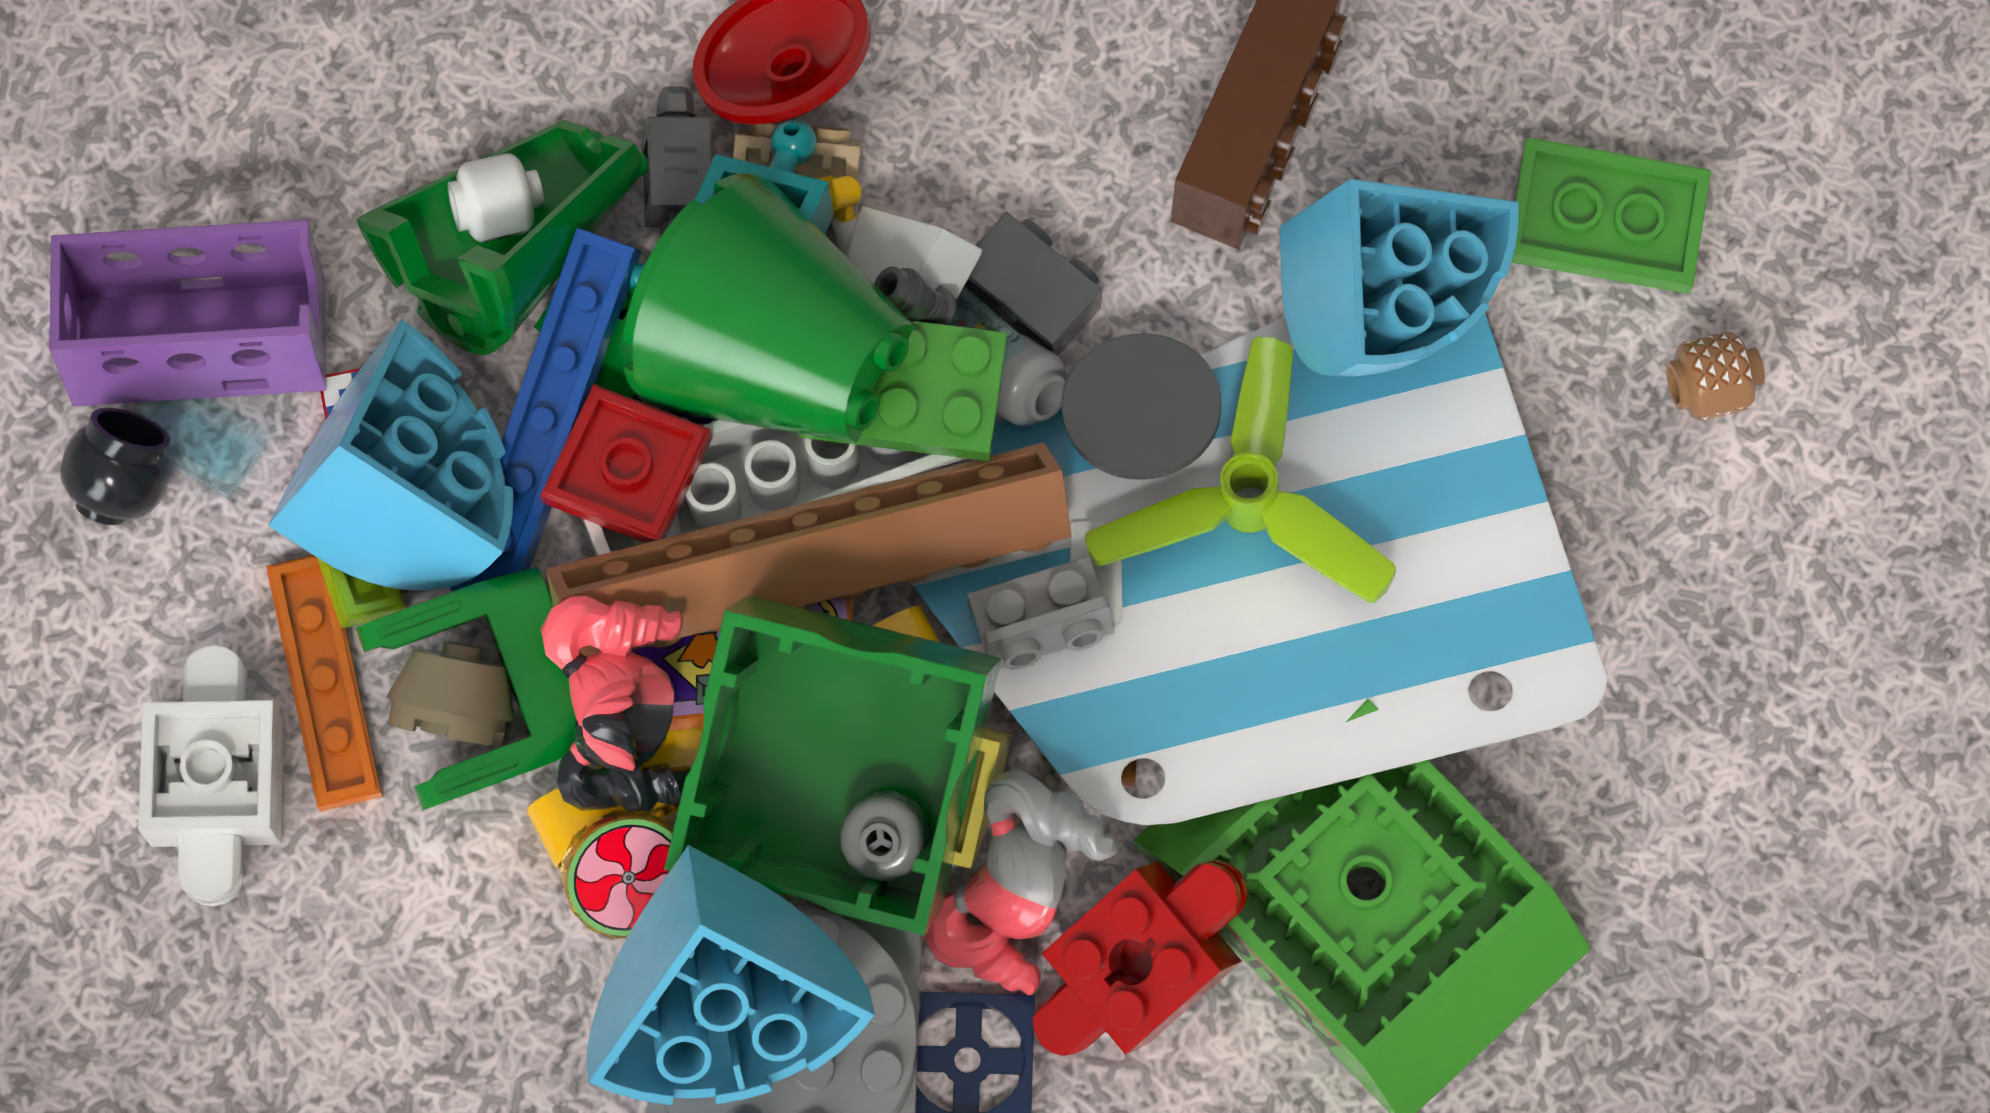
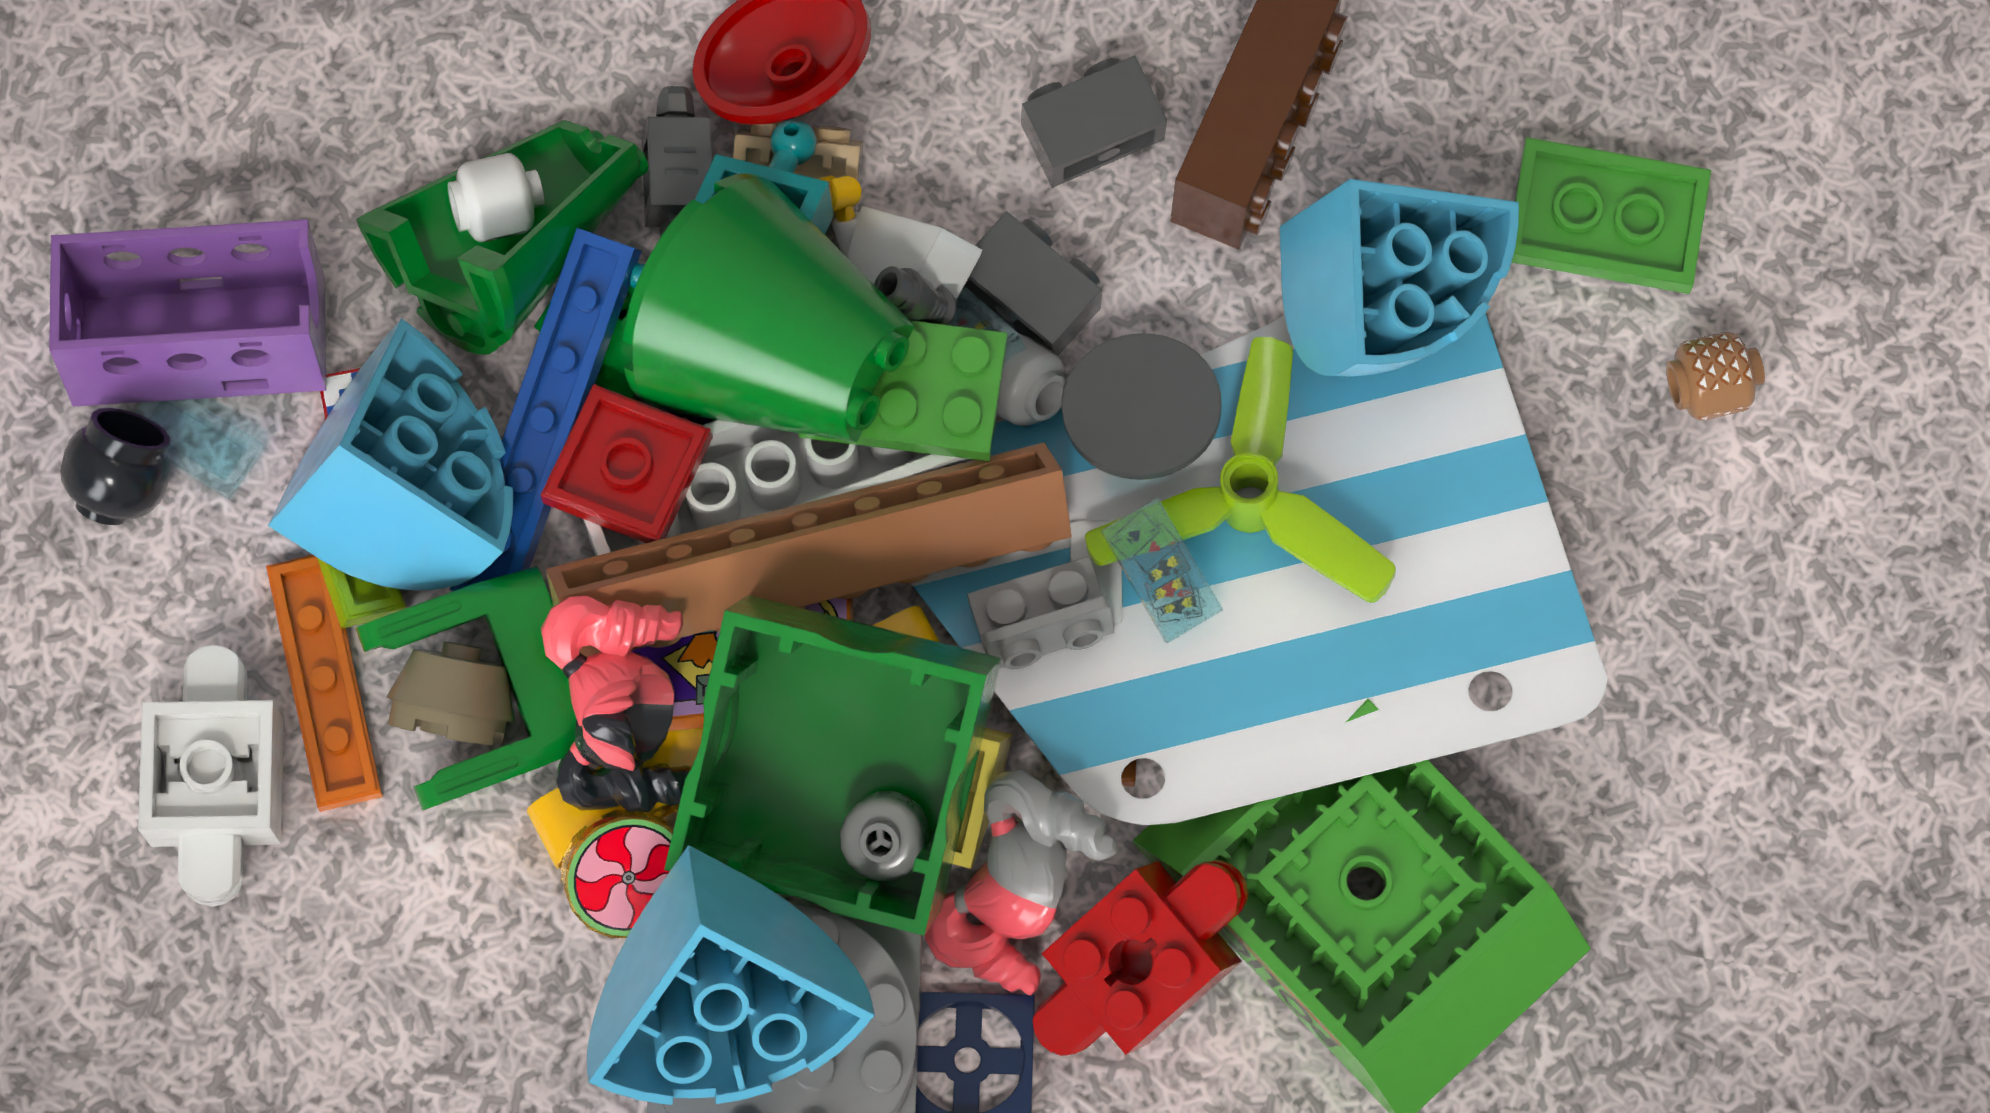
none -> dark grey brick [1021,56,1167,188]
none -> clear light blue tile [1100,498,1223,643]

